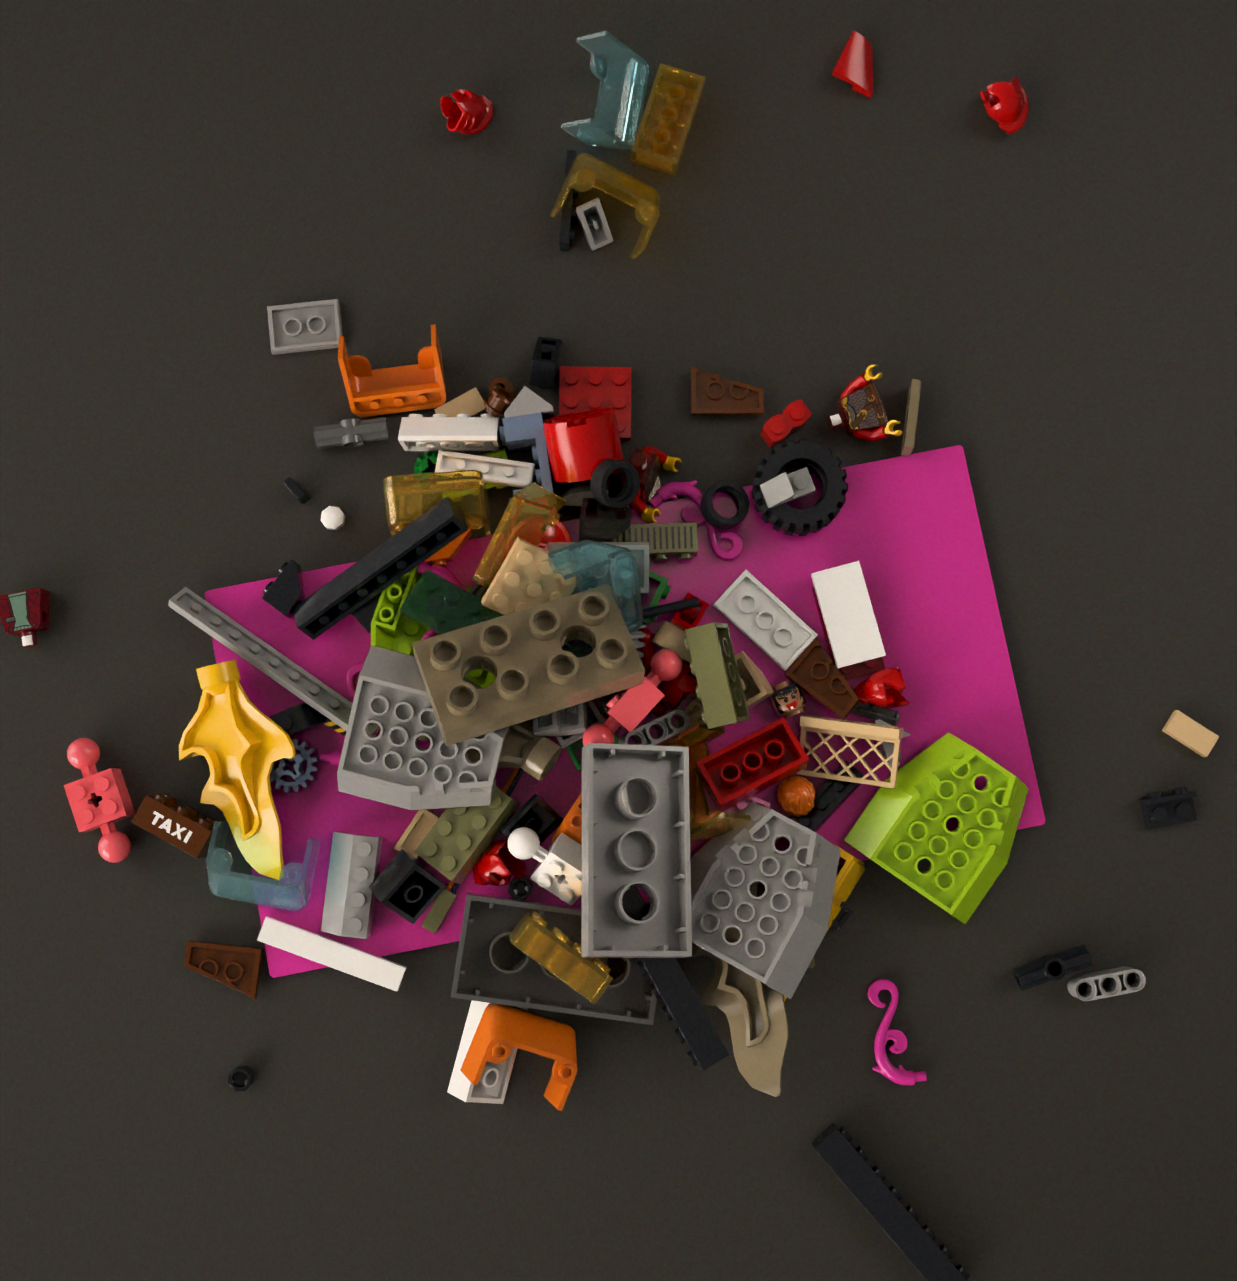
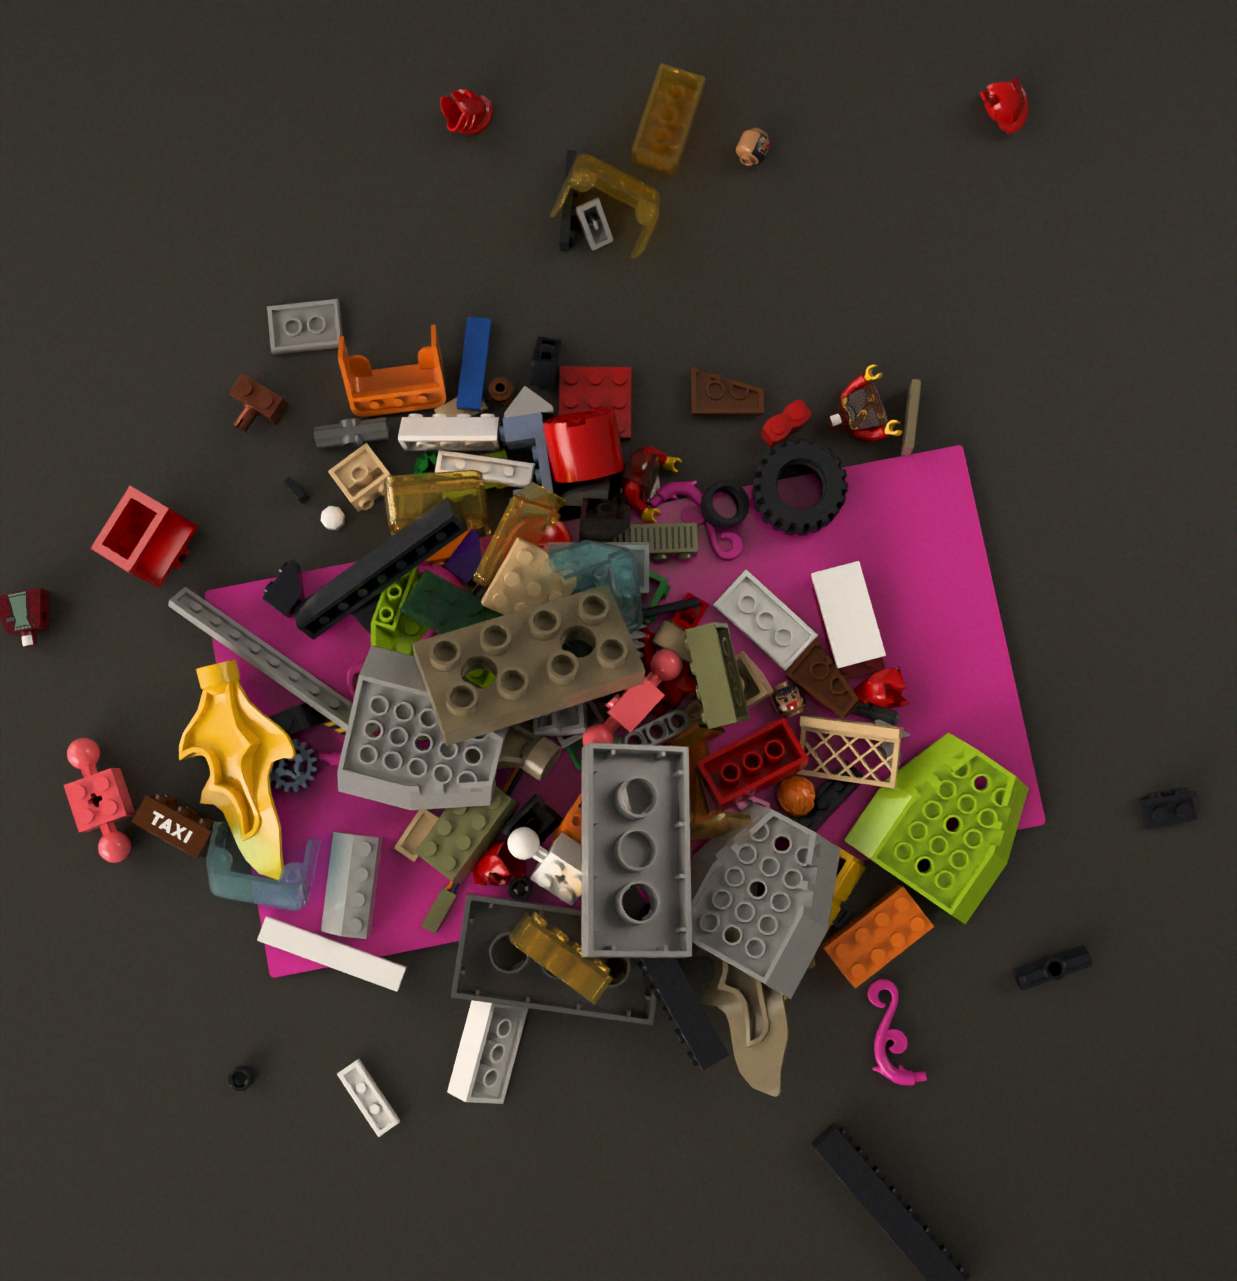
reddish brown wing [184,940,263,1000] -> none
black brick [369,849,446,924] -> none
orange windscreen [460,1003,577,1111] -> none
reddish brown brick [484,384,515,417] -> none
clear light blue windscreen [561,30,649,151] -> none
black tyre [590,459,640,508] -> none
light grey slope [760,467,816,509] -> none
red slope [832,30,874,98] -> none
light grey beam [1067,966,1146,1001] -> none
tan tile [1162,710,1219,757] -> none
none -> red piece [90,486,198,589]
none -> copper brick [229,373,289,433]
none -> tan plate [328,443,397,512]
none -> white tile [337,1058,400,1137]
none -> dark purple slope [444,527,484,586]
none -> blue tile [456,317,492,412]
none -> medium nougat head [736,128,771,166]
none -> orange brick [821,885,934,989]

